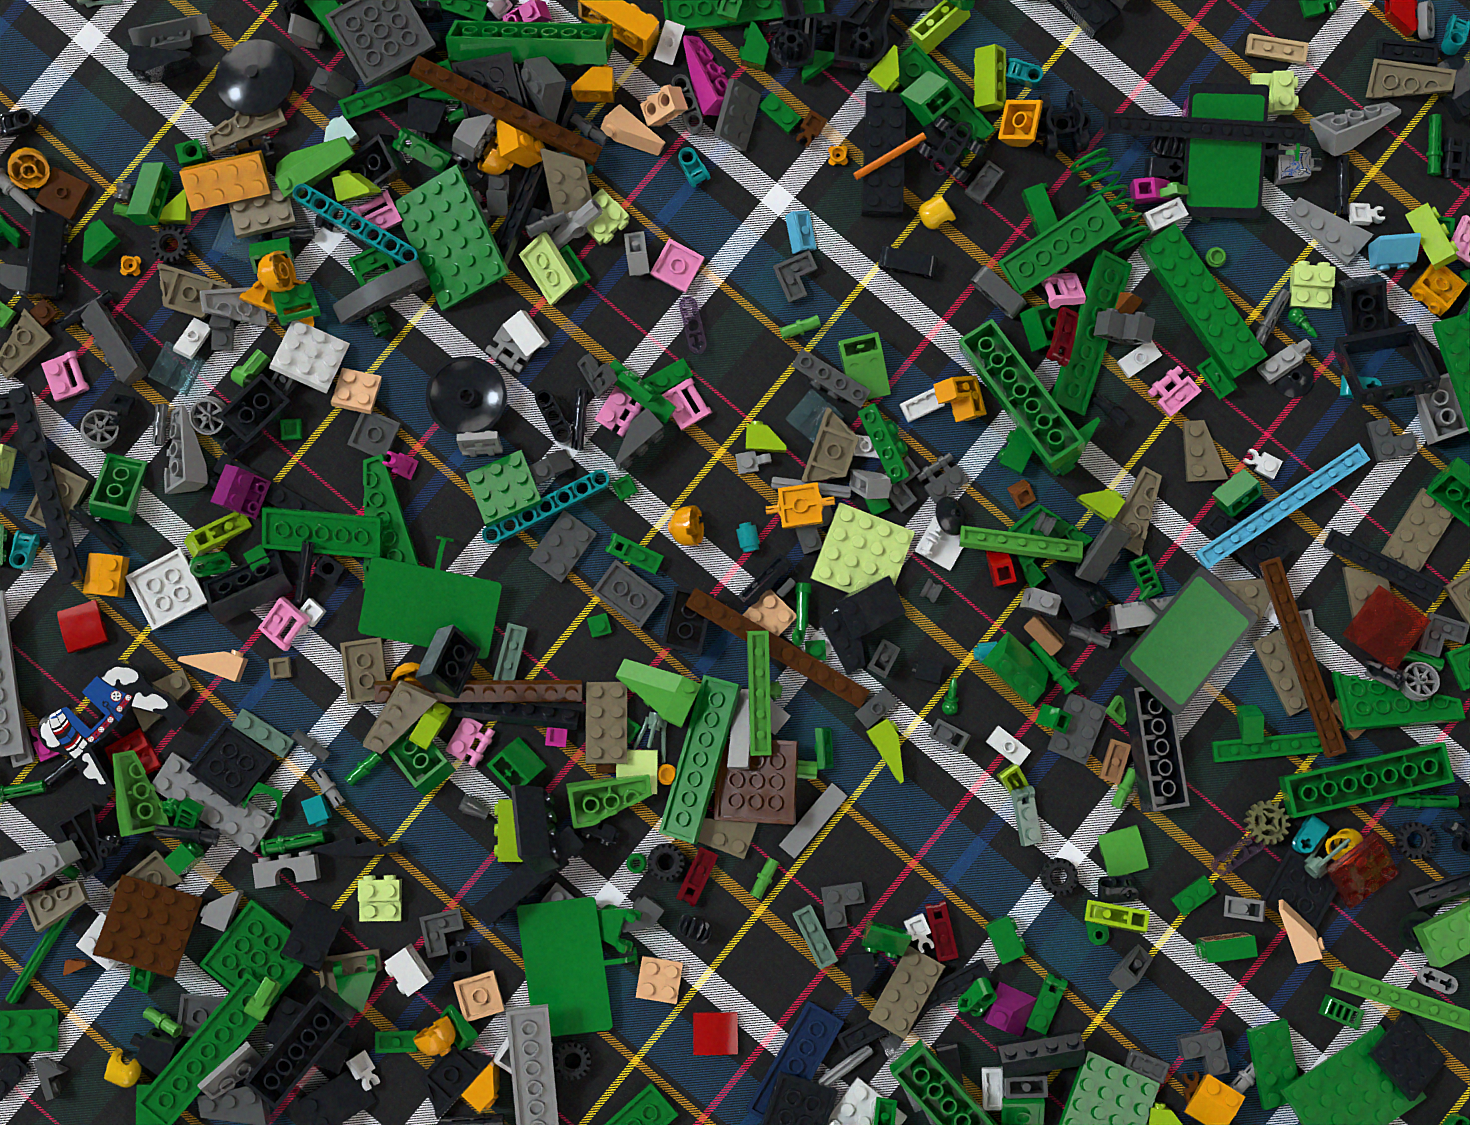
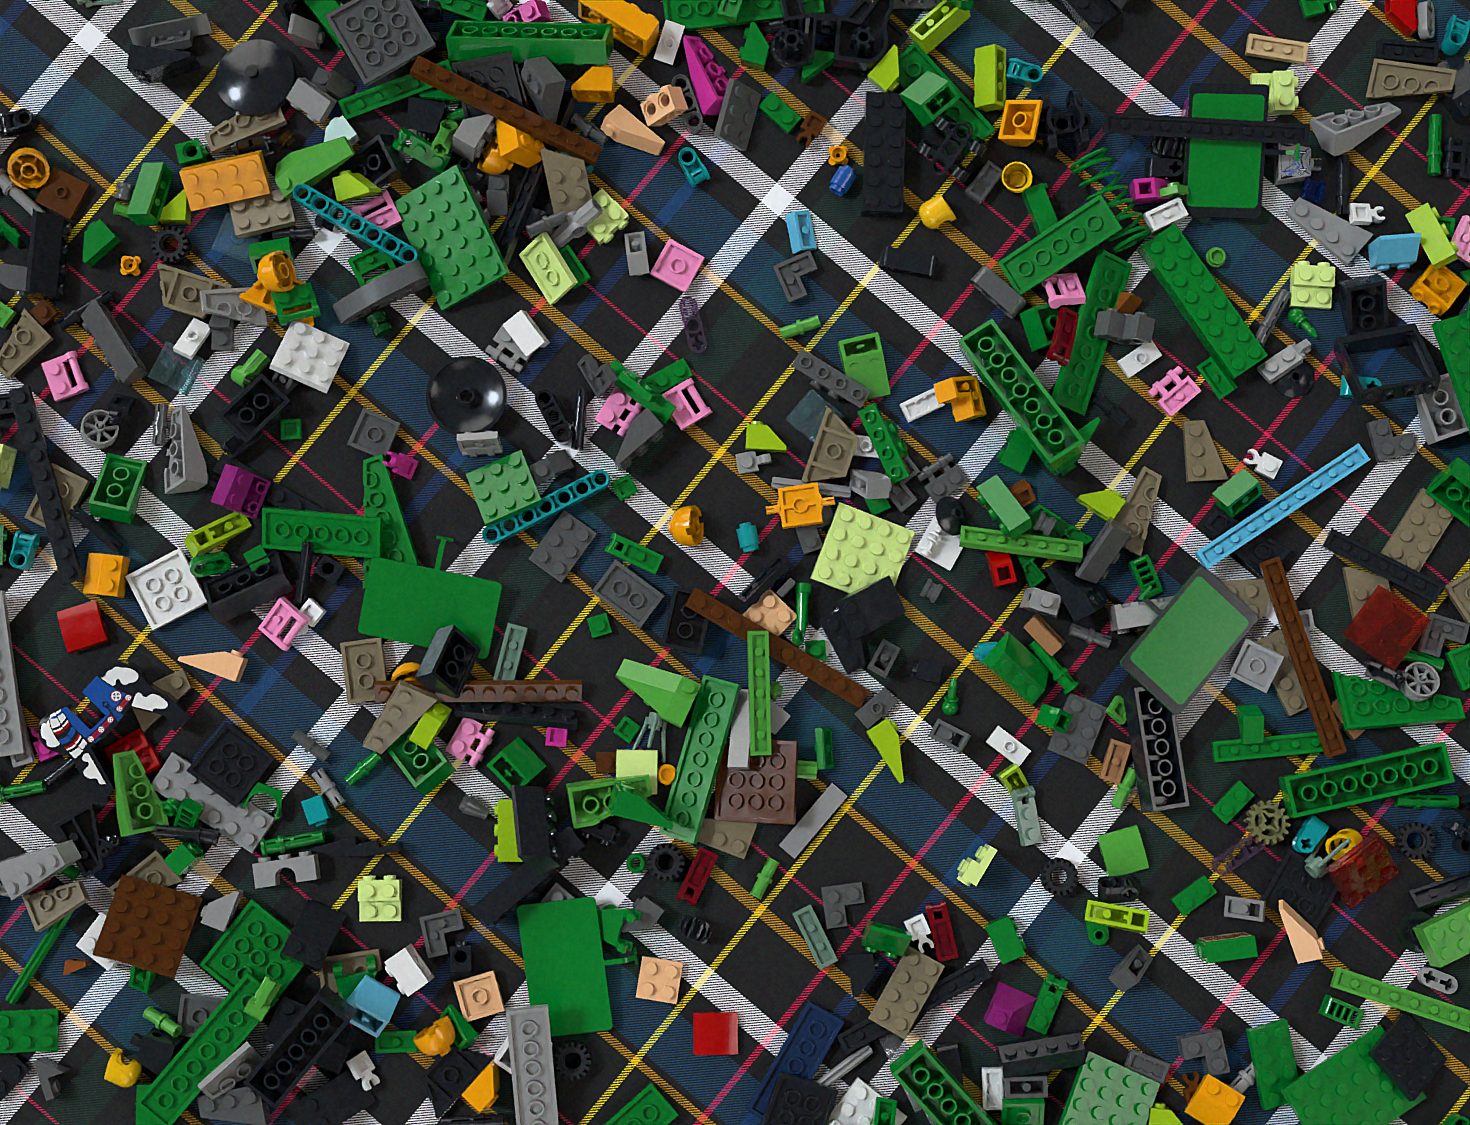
light grey wheel [189,396,227,435] -> none
sand green plate [231,708,295,758] -> none
dark tan tile [269,657,293,680] -> none
light nougat plate [331,368,382,414] -> none
dark tan plate [586,682,627,765] -> none
orange bar [853,132,926,180] -> none
green piece [957,977,997,1017] -> none
none -> dark brown plate [278,129,296,147]
none -> light grey brick [286,77,337,122]
none -> medium azure slope [346,975,400,1038]
none -> bright green piece [431,120,458,157]
none -> green slope [608,781,673,829]
none -> blue brick [829,165,857,197]
none -> yellowish green plate [957,844,997,887]
none -> green brick [976,474,1033,540]
none -> yellow helmet [1002,162,1033,193]
none -> green plate [1210,780,1254,824]
none -> light grey plate [1229,638,1285,693]
none -> clear blue plate [1300,178,1327,202]

